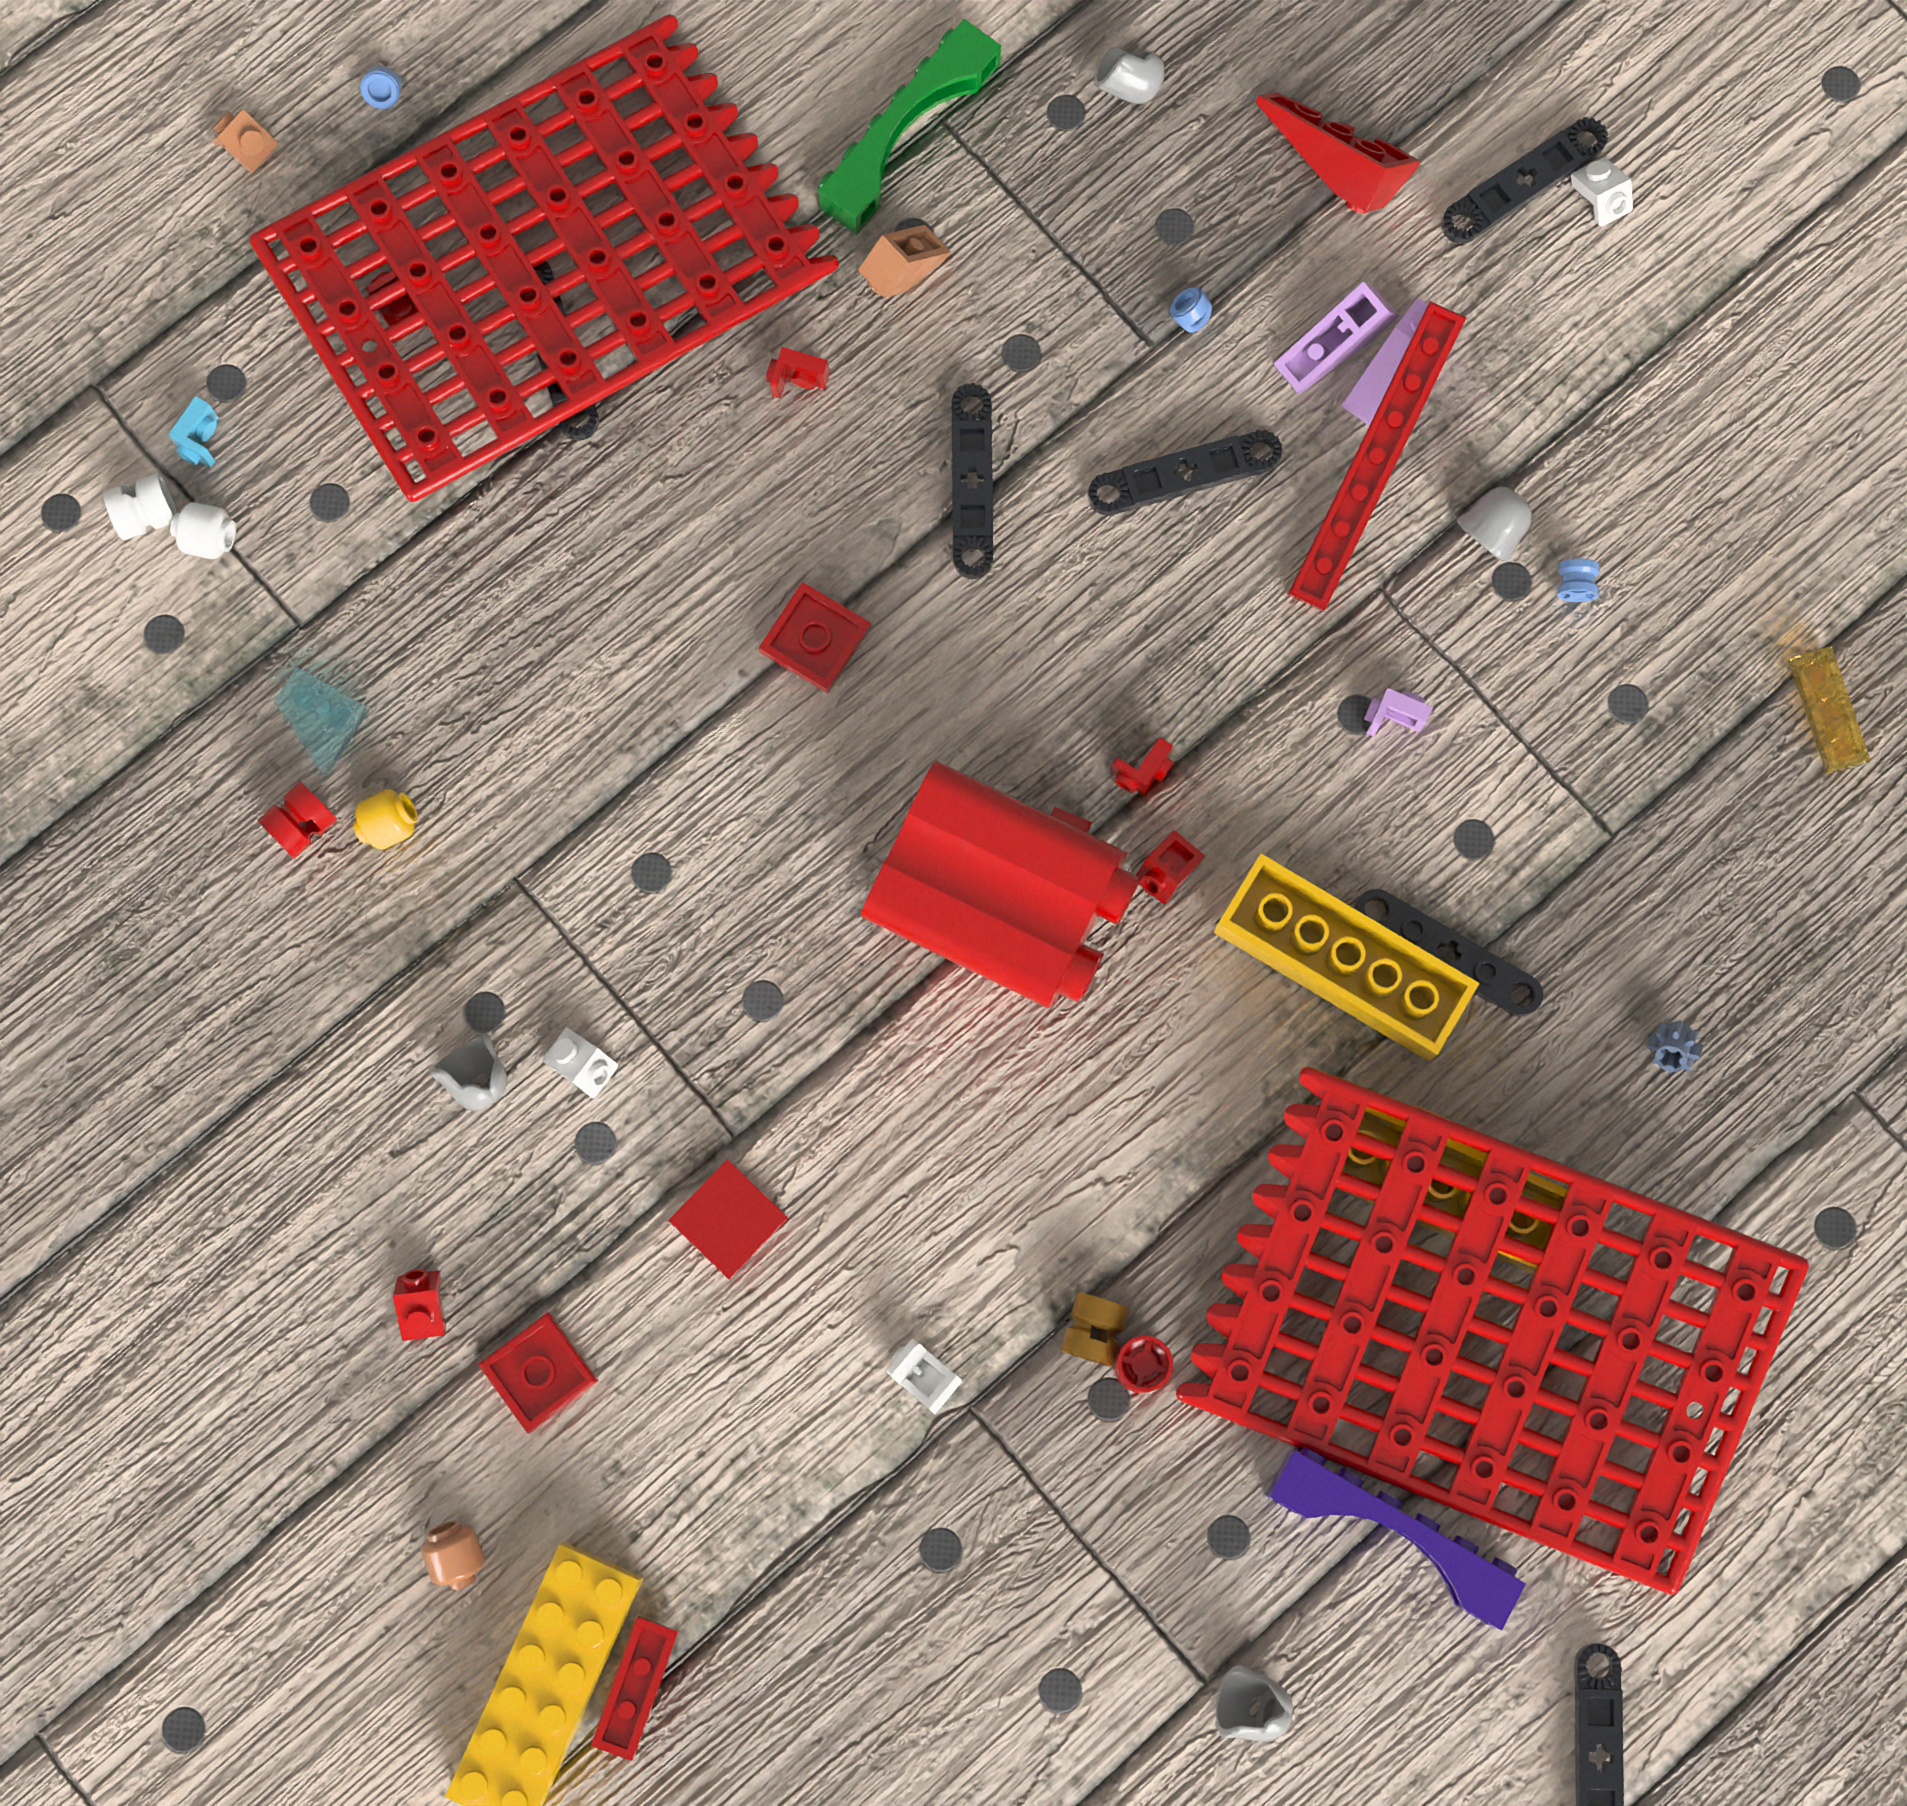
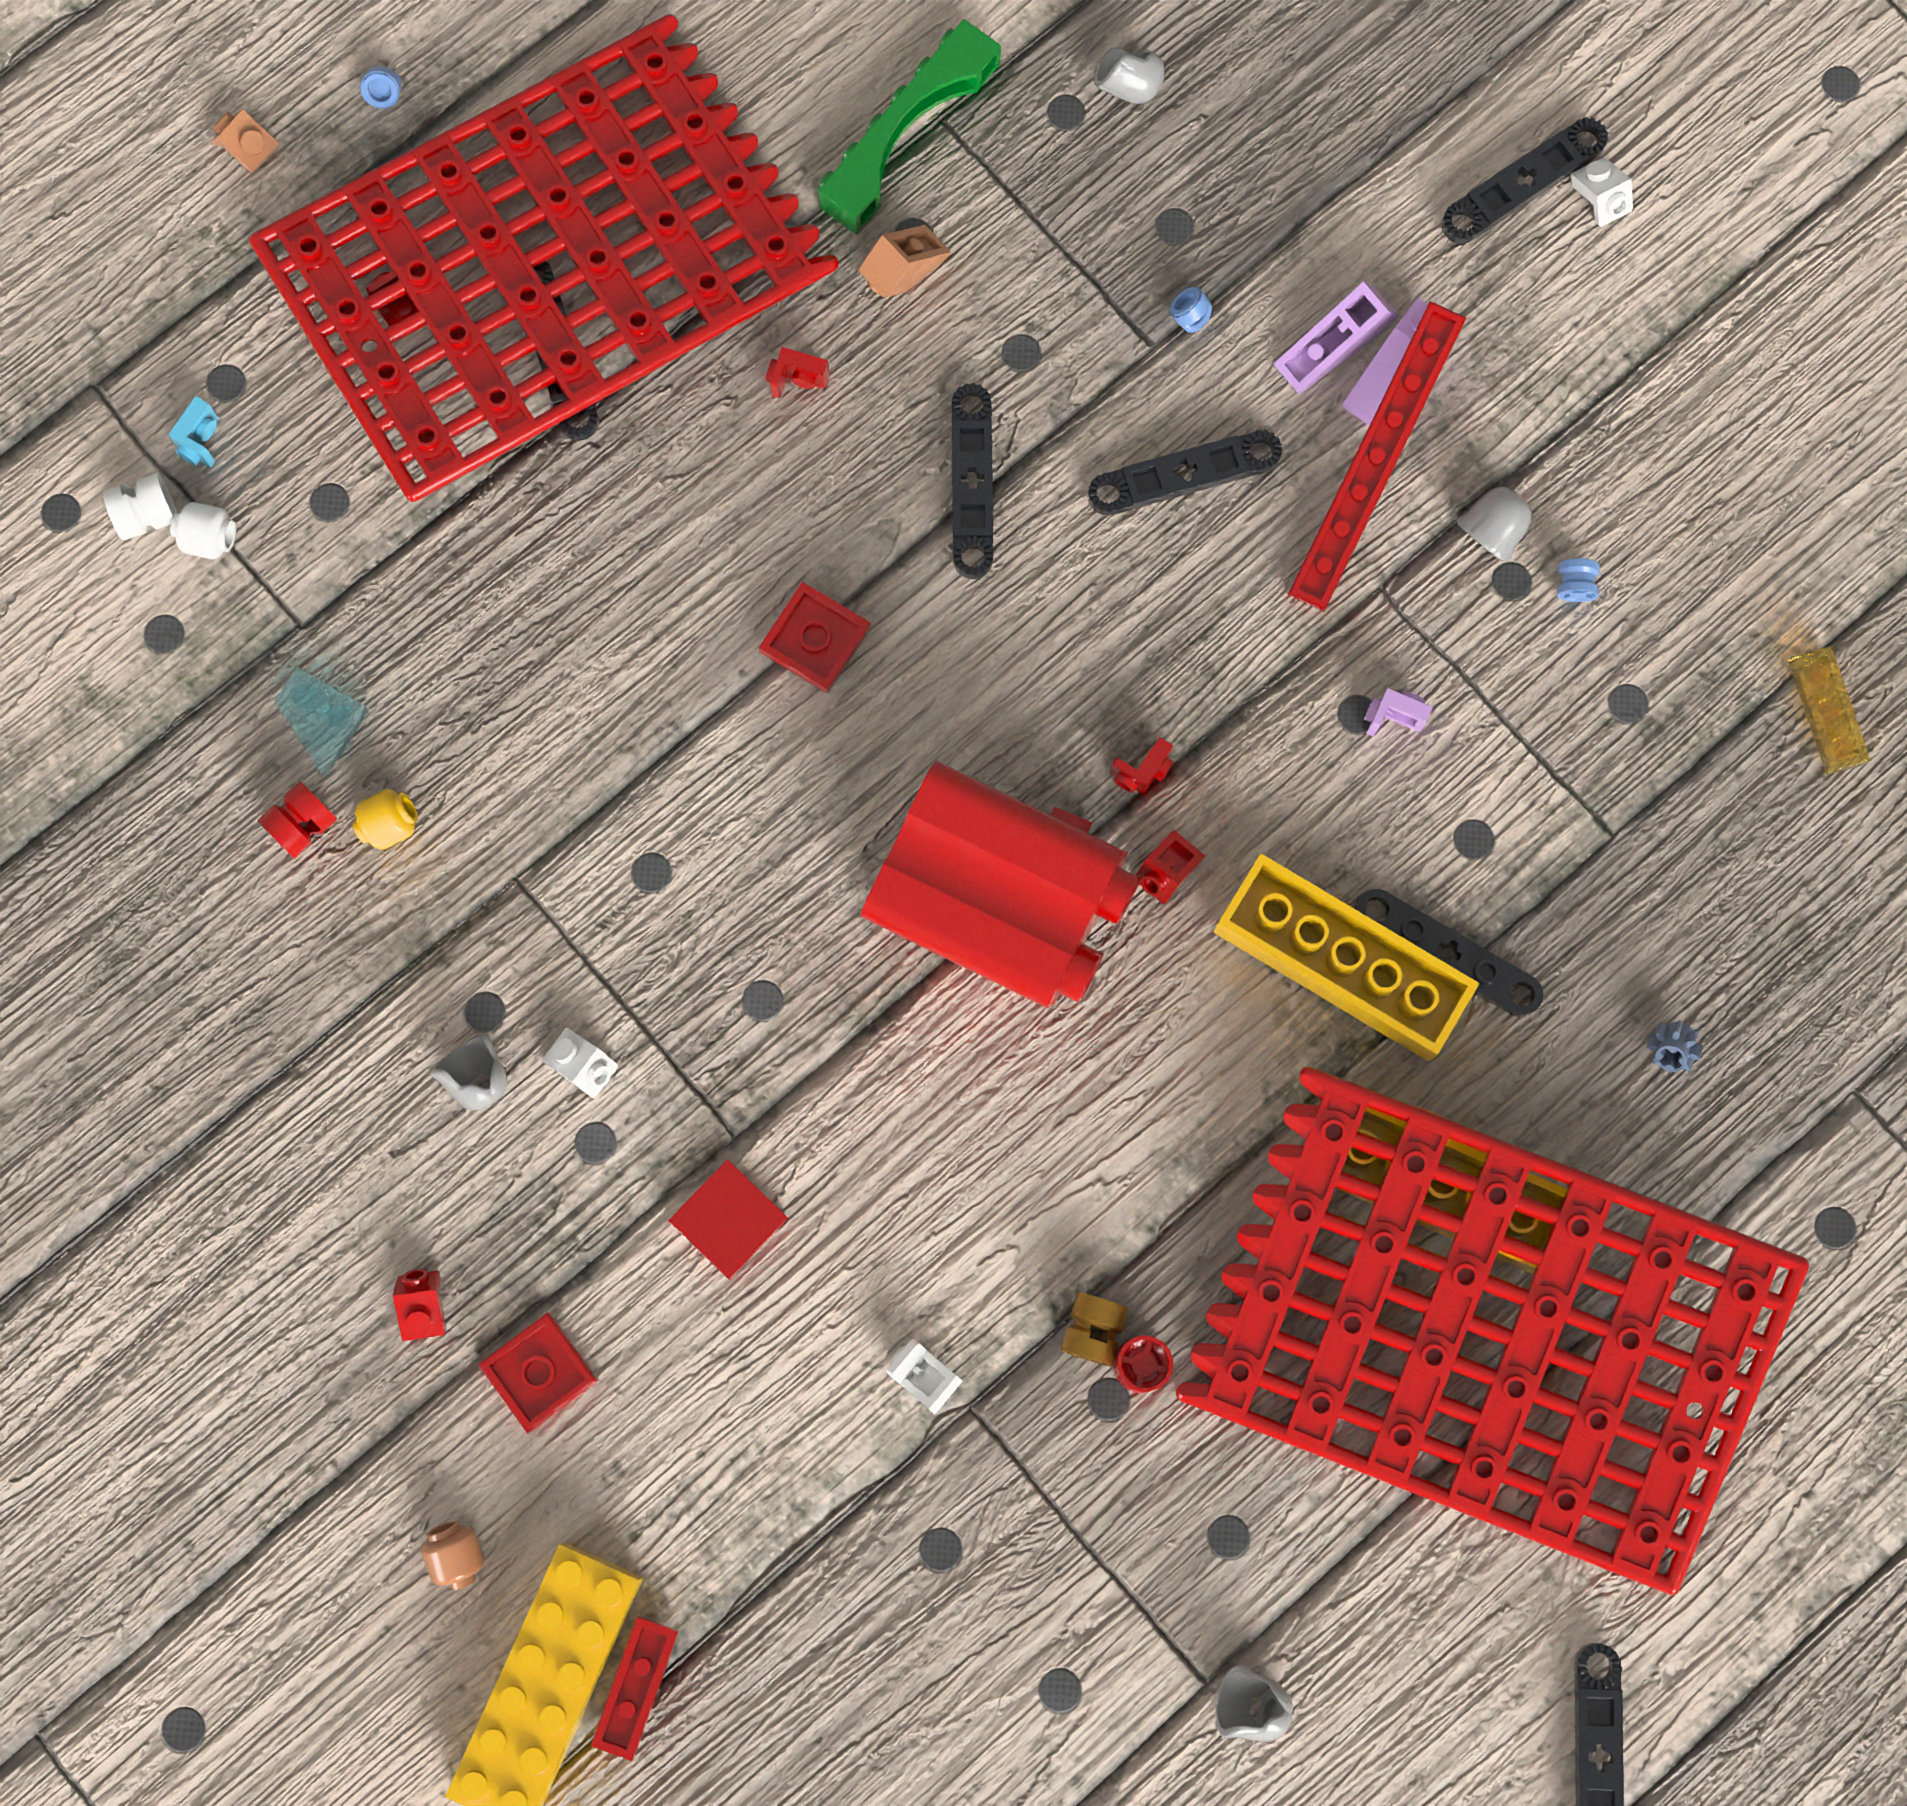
red wedge [1256,92,1421,214] -> none
dark purple arch [1265,1447,1526,1631] -> none

